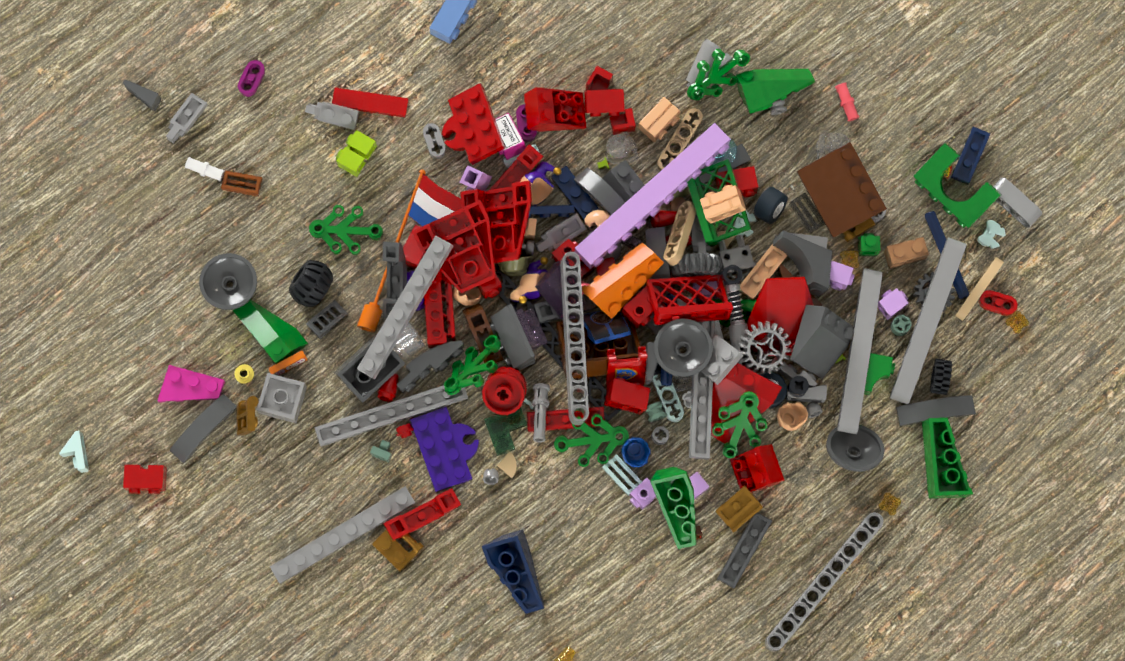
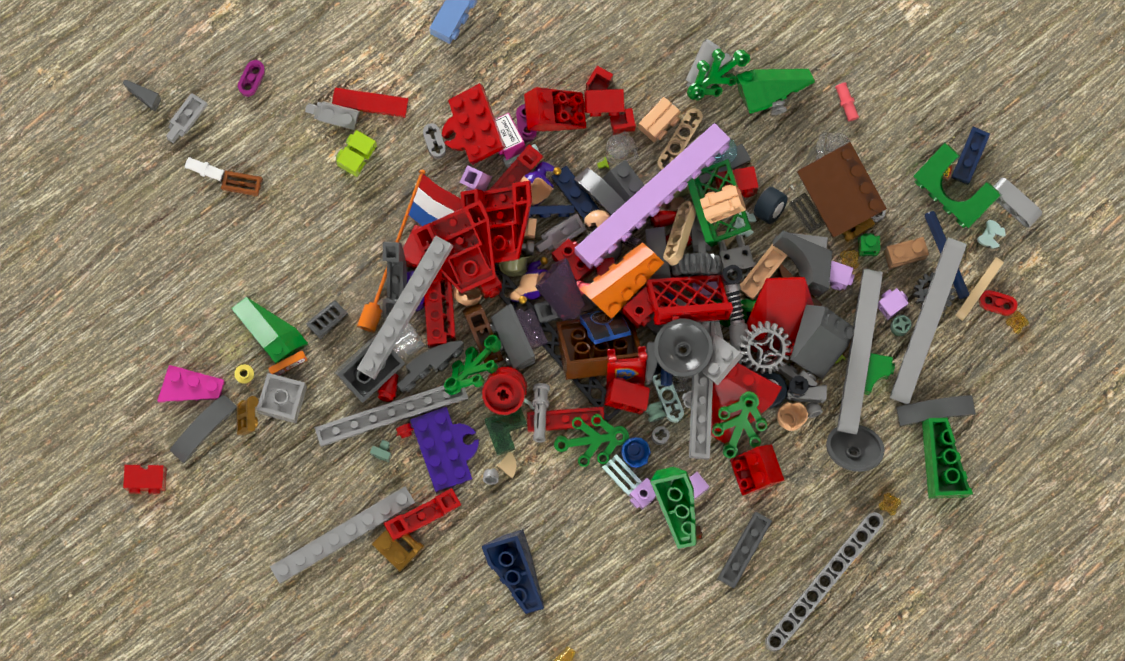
light aqua slope [59,431,89,473] -> none
dark grey dish [199,253,257,310] -> none
black wheel [289,260,333,307] -> none
green plant [309,205,383,255] -> none
light grey beam [560,252,589,425] -> none
pearl gold plate [715,486,763,533] -> none
black tyre [930,359,952,395] -> none

